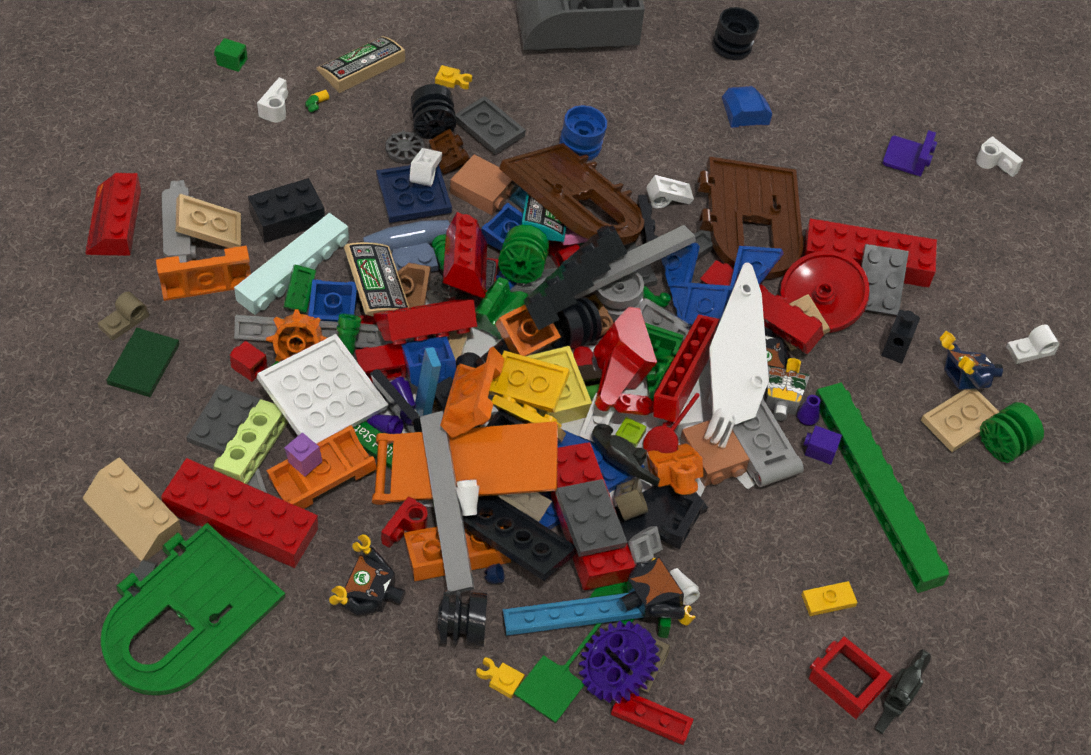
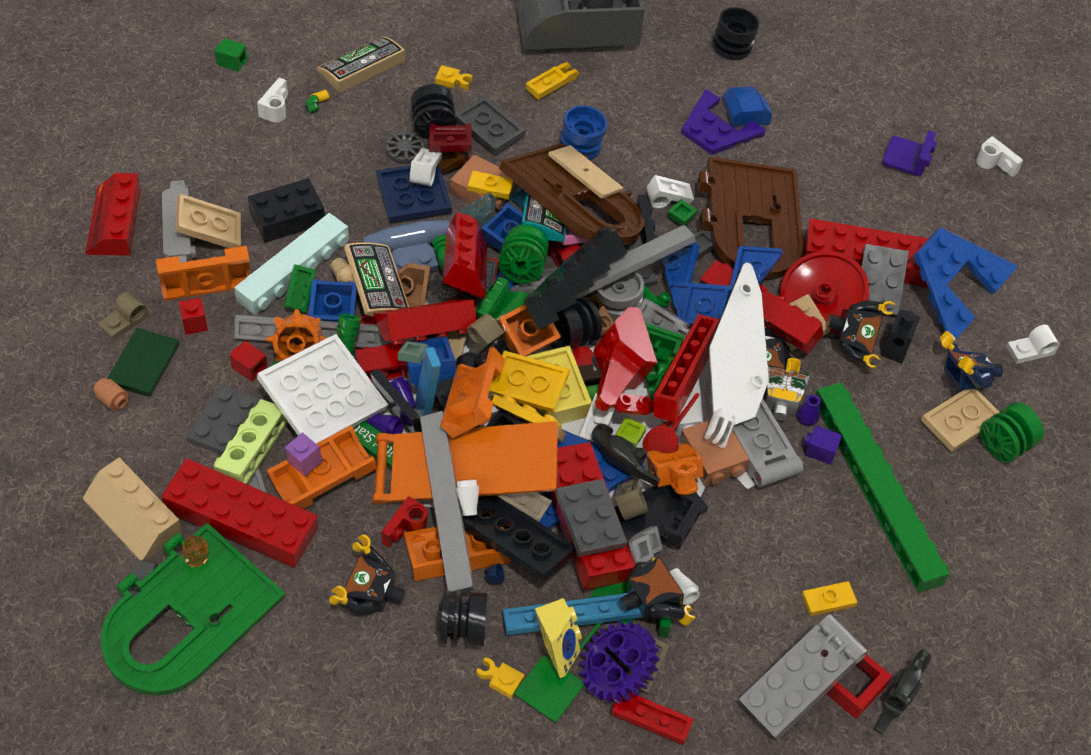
none -> nougat brick [93,378,129,411]
none -> red brick [179,297,208,335]
none -> clear orange wheel [182,536,208,567]
none -> tan piece [330,258,355,282]
none -> sand green tile [398,341,428,364]
none -> dark red plate [429,123,472,152]
none -> clear light blue tile [459,193,495,225]
none -> yellow plate [467,171,514,200]
none -> dark tan plate [467,314,504,355]
none -> yellow hinge [525,62,579,100]
none -> light yellow slope [535,598,582,678]
none -> tan piece [548,145,623,199]
none -> green plate [667,199,698,226]
none -> dark purple wing [681,89,766,155]
none -> light grey hinge [739,614,868,740]
none -> torso [826,300,896,369]
none -> blue wing [913,228,1017,344]

